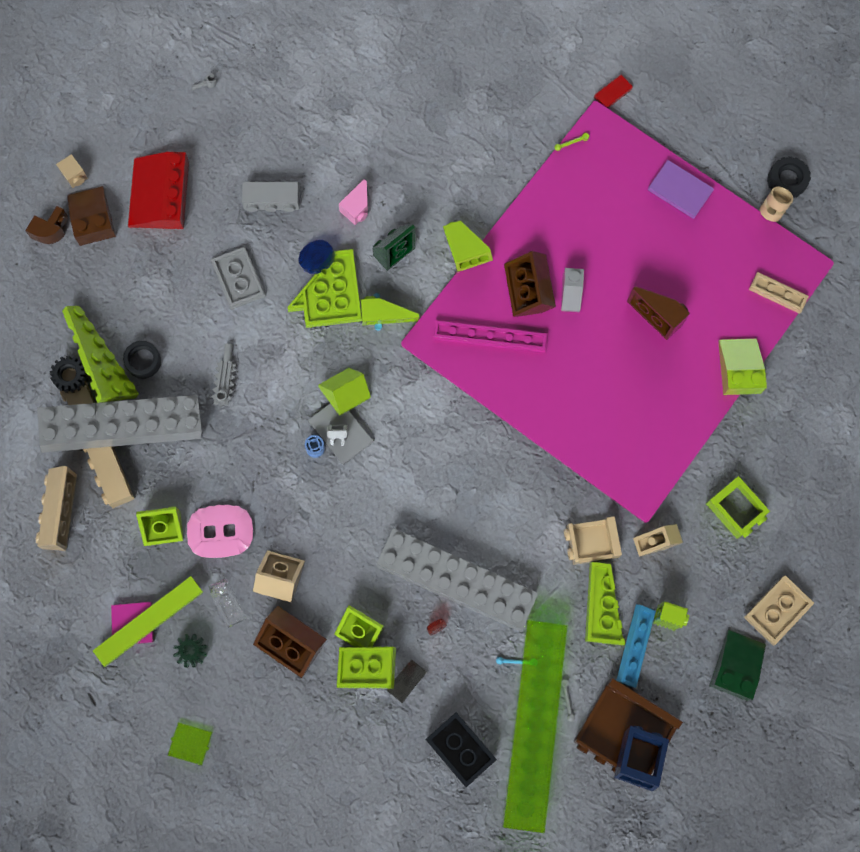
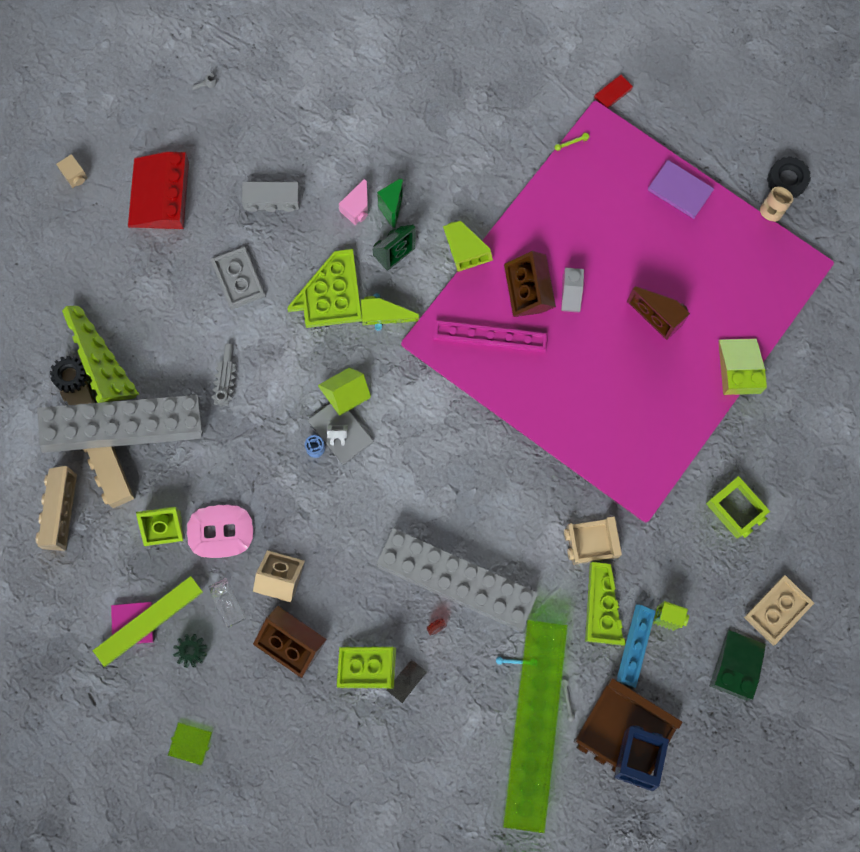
reddish brown brick [25,206,68,244] -> none
reddish brown slope [67,186,116,246] -> none
black tyre [123,341,162,379] -> none
clear blue tile [298,240,335,274] -> none
lime slope [334,605,384,647] -> none
black brick [425,712,497,787] -> none
tan slope [633,524,683,557] -> none
tan tile [749,272,809,314] -> none
none -> green slope [377,179,403,228]

